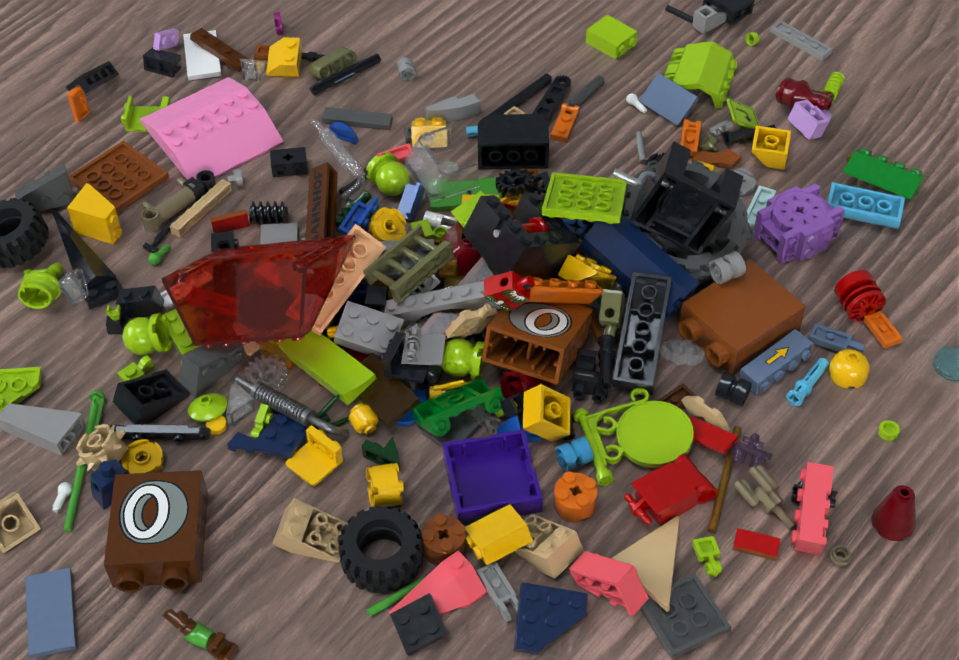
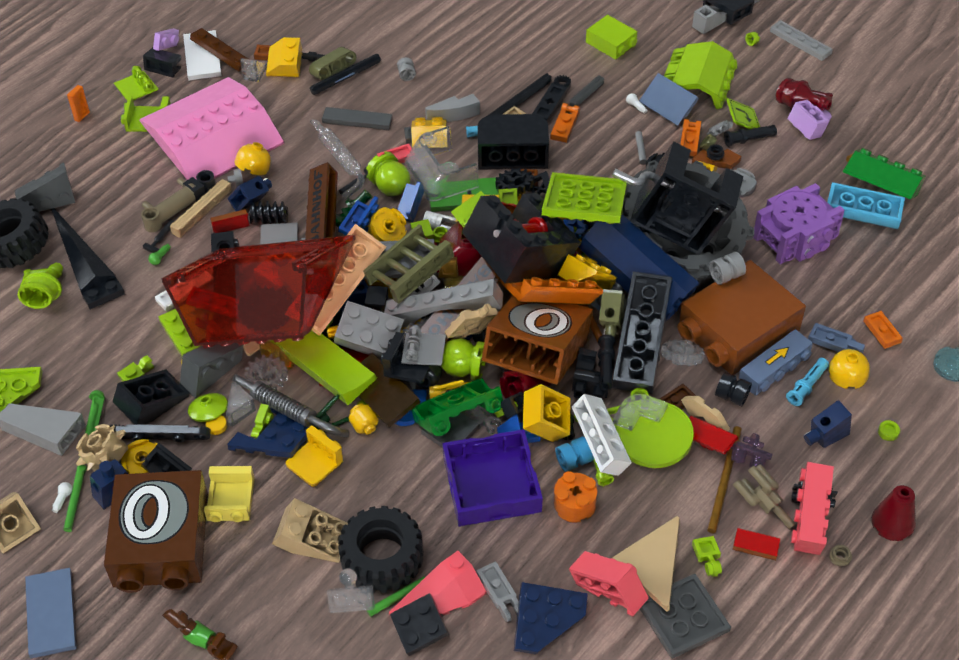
clear slope [56,267,89,306] -> none
black fence [66,61,119,93] -> none
yellow slope [67,183,122,245] -> none
dark orange plate [68,140,169,213] -> none
black piece [106,305,130,335] -> none
black brick [116,286,164,318] -> none
lime tile [122,313,173,355] -> none
black brick [270,147,308,177] -> none
magenta tile [274,12,283,36] -> none
blue tile [326,122,359,145] -> none
dark green slope [362,437,400,472] -> none
yellow brick [366,463,404,508] -> none
dark orange brick [422,513,466,566] -> none
yellow brick [465,504,533,566] -> none
red torso [484,271,535,312] -> none
tan slope [515,514,584,578] -> none
red piece [624,453,718,526] -> none
black bar [665,5,693,24] -> none
light aqua plate [747,185,776,228] -> none
yellow slope [751,126,791,170] -> none
lime piece [822,72,845,101] -> none
red wheel [834,270,886,322] -> none
none -> lime hinge [114,66,159,100]
none -> black hinge [141,443,192,473]
none -> light yellow panel [204,466,254,522]
none -> dark blue torso [227,176,272,211]
none -> yellow cylinder [234,142,271,175]
none -> clear plate [327,568,375,613]
none -> lime tile [499,188,518,205]
none -> white brick [572,394,632,476]
none -> clear plate [613,394,668,431]
none -> black plate [706,144,724,161]
none -> dark blue torso [804,400,852,448]

